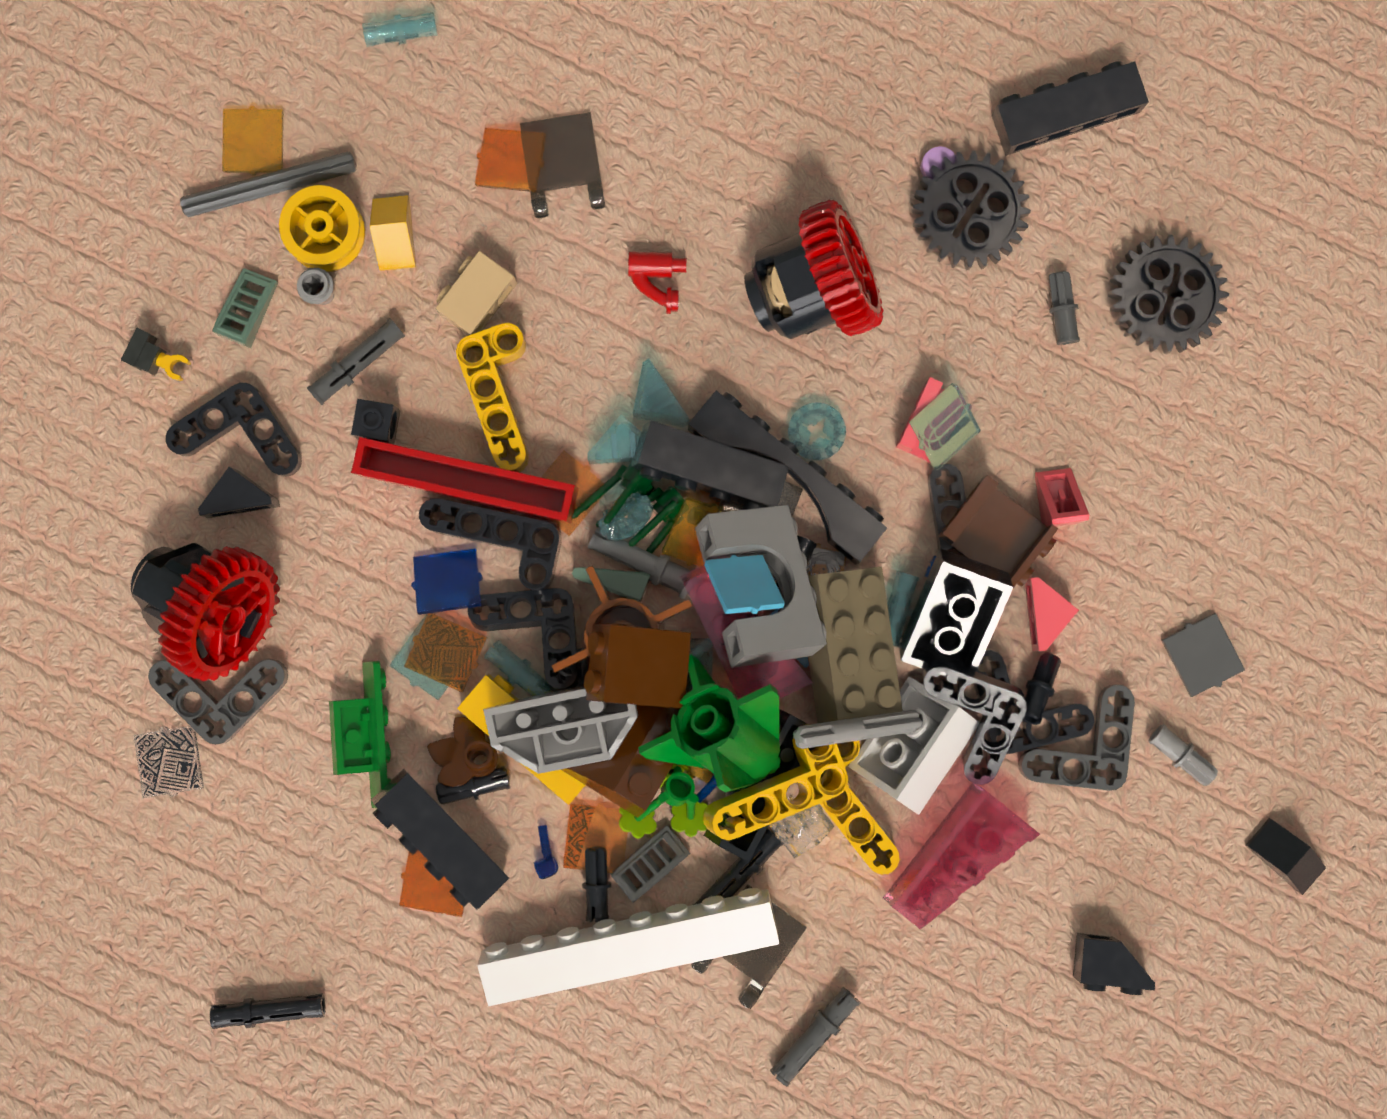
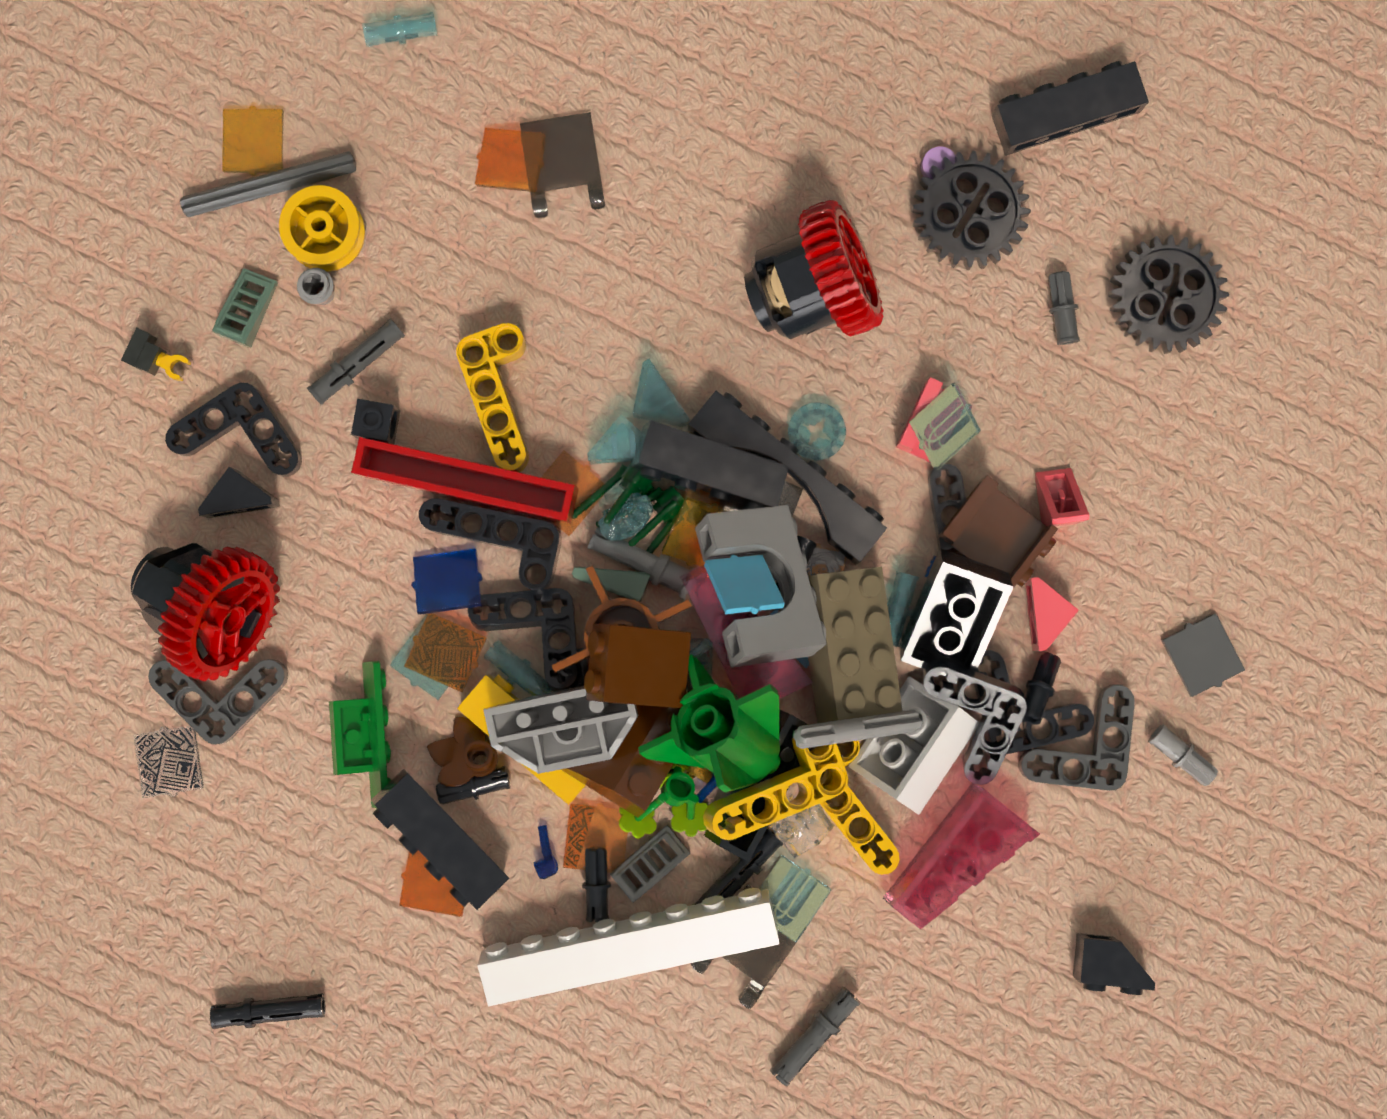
yellow slope [370,195,416,271] -> none
tan brick [435,251,518,335] -> none
red plant [628,251,687,314] -> none
black slope [1245,818,1326,895] -> none
none -> clear light blue piece [759,855,832,943]

